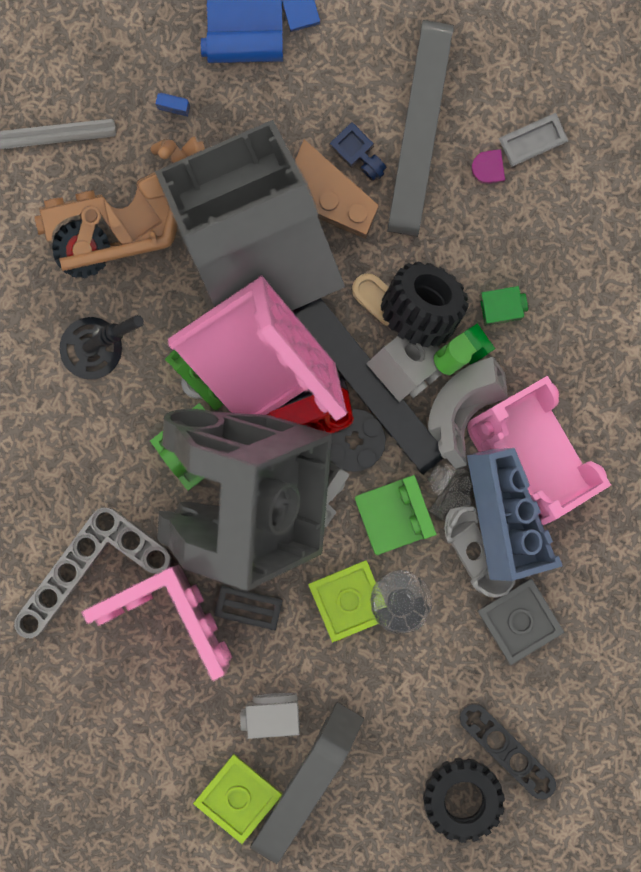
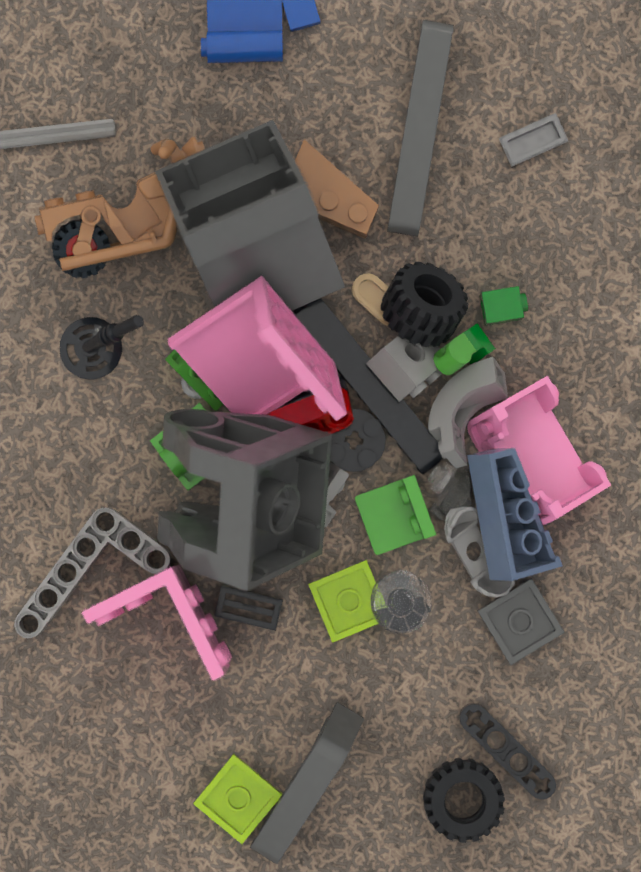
blue tile [155,93,190,117] -> none
light grey brick [240,693,300,739] -> none
dark blue plate [329,122,387,181] -> none
magenta tile [471,149,505,184] -> none

